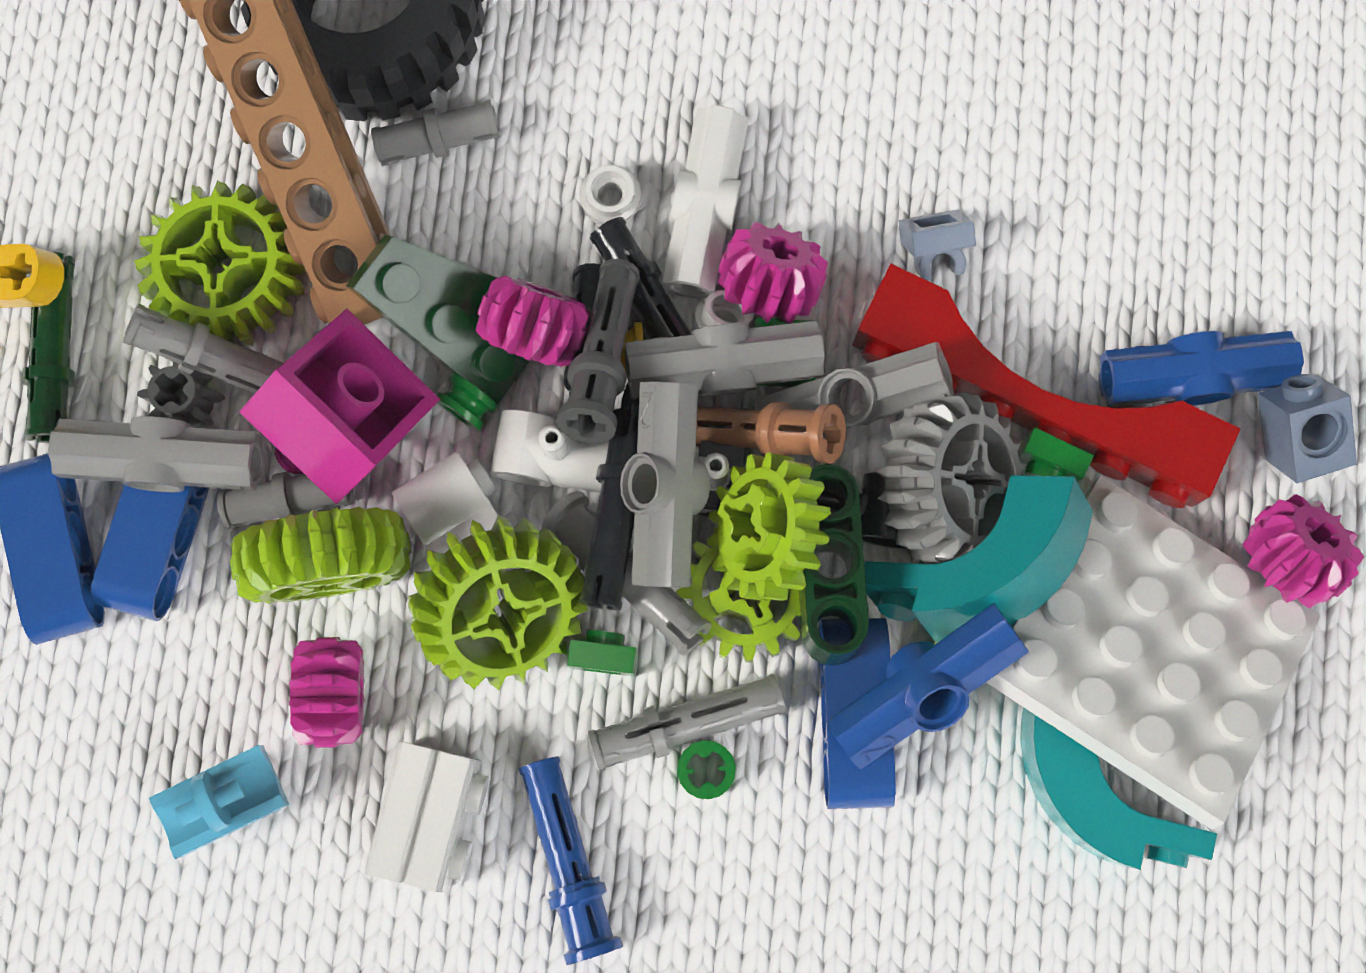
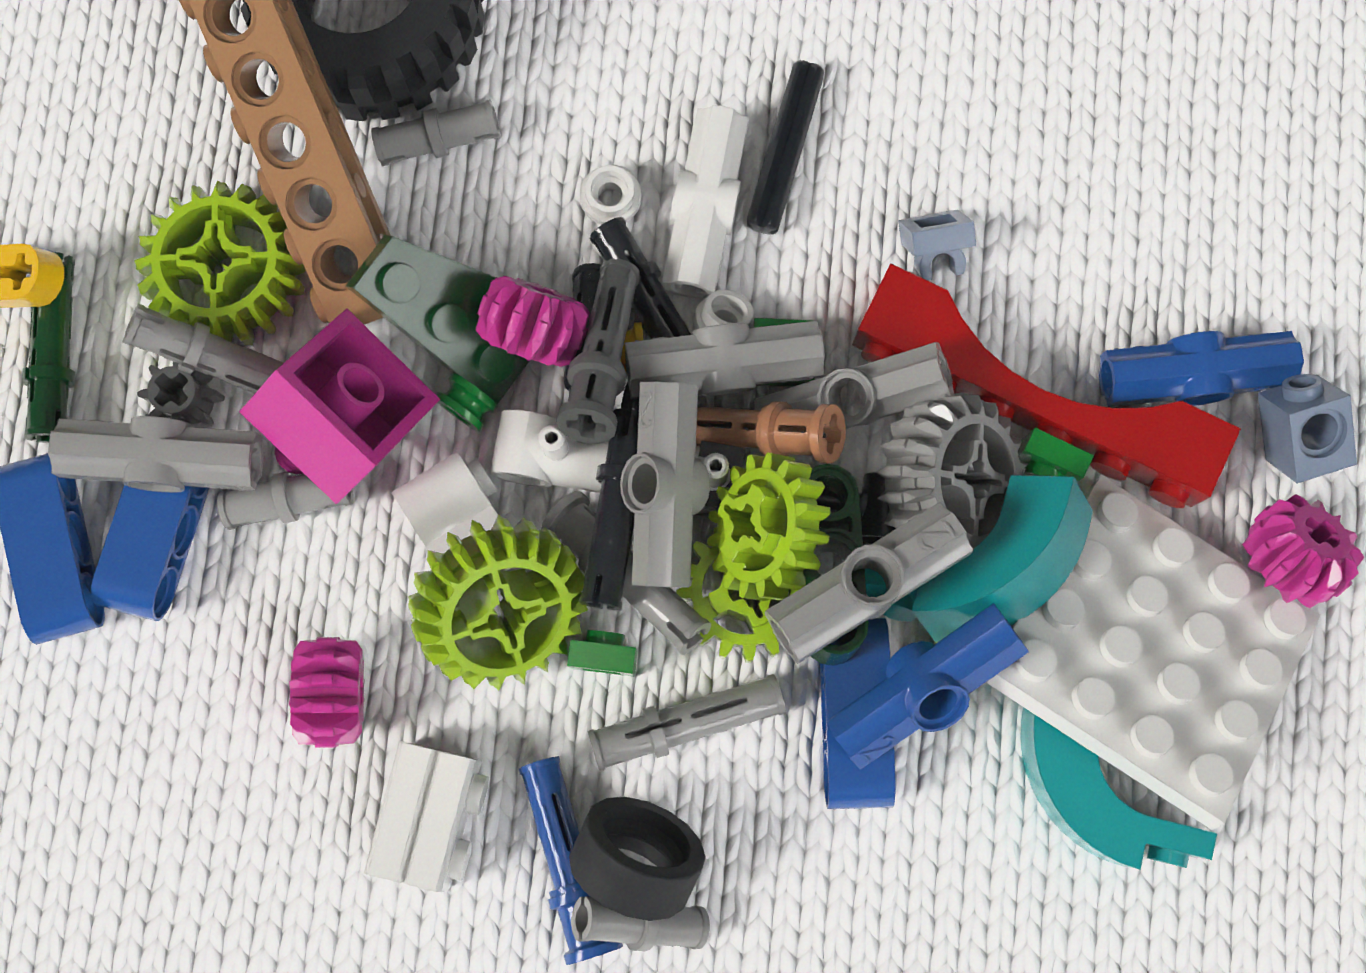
medium azure hips [149,745,290,859] -> none
lime gear [230,506,412,604] -> none
green bush [677,740,736,800] -> none
dark pink gear [718,222,828,324] -> none
none -> black tyre [569,797,706,921]
none -> light grey pin [571,897,710,952]
none -> black axle [747,60,824,235]
none -> light grey piece [765,502,973,664]

